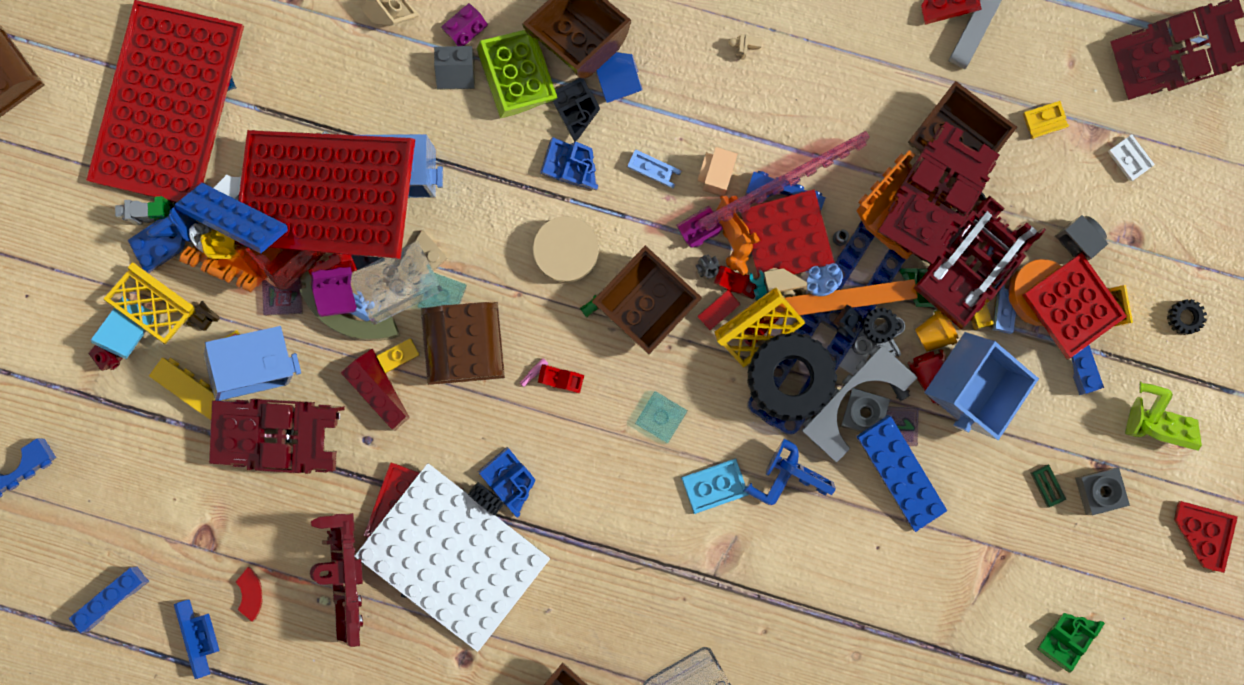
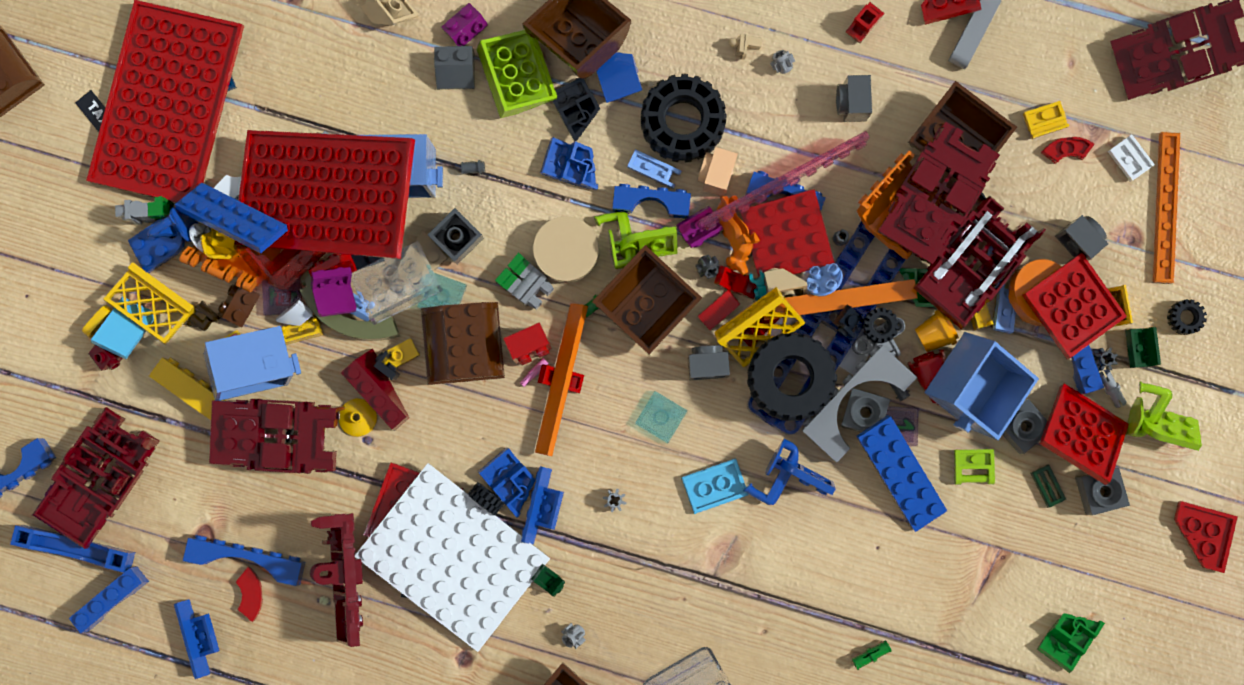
none -> blue arch [10,525,136,572]
none -> dark red piece [32,407,160,549]
none -> black sticker [75,90,105,132]
none -> yellow beam [82,305,112,338]
none -> blue arch [183,535,306,586]
none -> reddish brown bracket [218,283,261,328]
none -> white slope [276,300,313,326]
none -> yellow hinge [281,317,324,345]
none -> yellow dish [339,398,377,437]
none -> black bracket [374,351,400,380]
none -> dark grey piece [428,208,484,265]
none -> dark grey pin [461,160,485,175]
none -> light grey hips [495,252,554,310]
none -> red piece [503,322,552,366]
none -> blue bracket [521,466,564,544]
none -> dark green bracket [531,564,565,597]
none -> orange tile [535,303,588,456]
none -> light grey gear [561,623,586,649]
none -> lime plate [594,211,677,269]
none -> light grey gear [603,489,626,512]
none -> blue arch [612,184,691,219]
none -> black tyre [641,74,727,163]
none -> dark grey piece [688,345,730,381]
none -> light grey gear [770,50,795,74]
none -> dark grey piece [836,75,872,122]
none -> red brick [846,2,885,43]
none -> green pin [852,640,892,670]
none -> lime plate [954,449,995,485]
none -> dark grey piece [1002,399,1047,454]
none -> red plate [1039,383,1129,485]
none -> red tile [1041,137,1095,164]
none -> dark grey gear [1093,348,1118,371]
none -> light grey pin [1099,369,1127,408]
none -> dark green bracket [1125,327,1161,368]
none -> orange tile [1153,132,1180,284]

